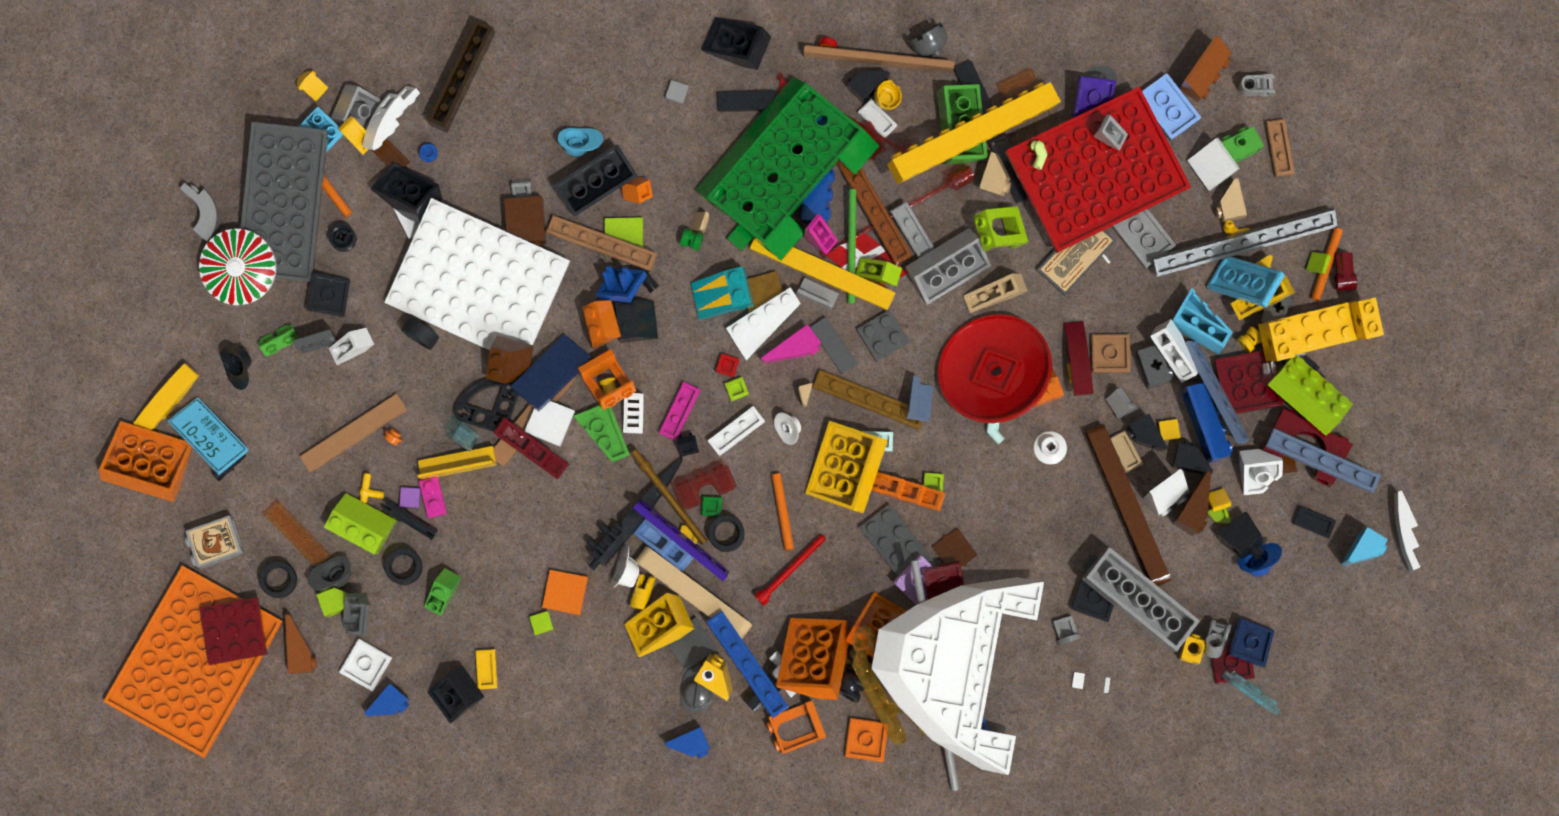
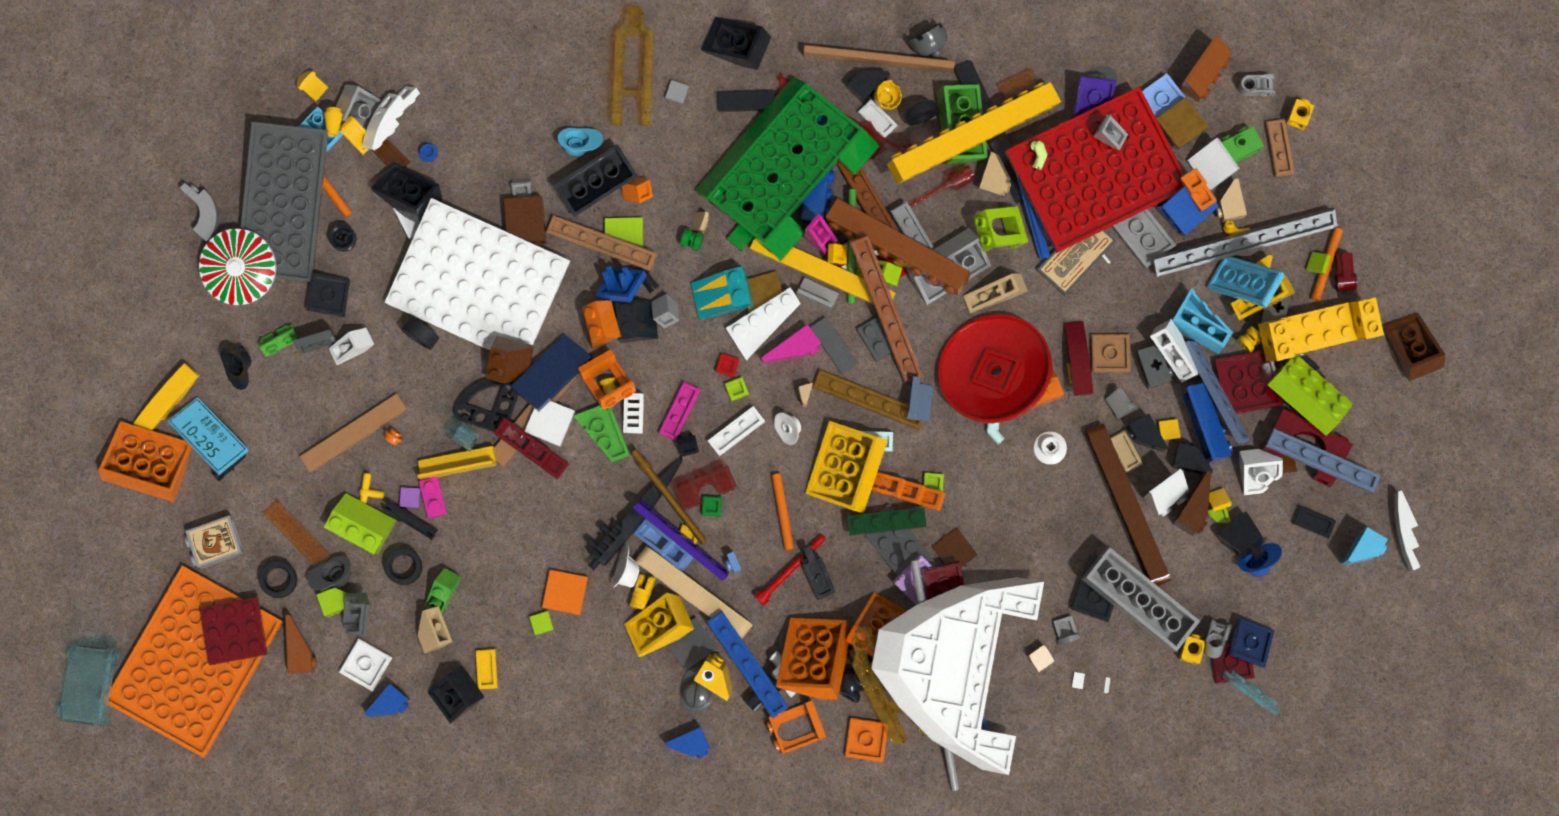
dark brown brick [427,20,495,133] -> none
black tyre [708,514,745,552] -> none
red tile [818,37,838,48] -> none
none -> clear light blue windscreen [56,644,122,728]
none -> yellow cone [324,107,343,137]
none -> tan slope [418,606,452,654]
none -> clear yellow piece [612,6,654,127]
none -> light grey panel [651,294,680,328]
none -> medium blue plate [725,552,742,574]
none -> black hinge [801,545,835,600]
none -> dark orange brick [826,198,970,296]
none -> yellow plate [828,243,847,265]
none -> dark green plate [847,507,927,536]
none -> dark orange tile [850,234,923,384]
none -> black tyre [904,100,938,126]
none -> blue axle [1016,175,1050,259]
none -> slope [1027,645,1054,672]
none -> pearl gold tile [1156,97,1209,150]
none -> blue panel [1157,186,1219,236]
none -> orange slope [1180,168,1217,213]
none -> yellow brick [1286,99,1315,130]
none -> reddish brown slope [1383,313,1445,381]

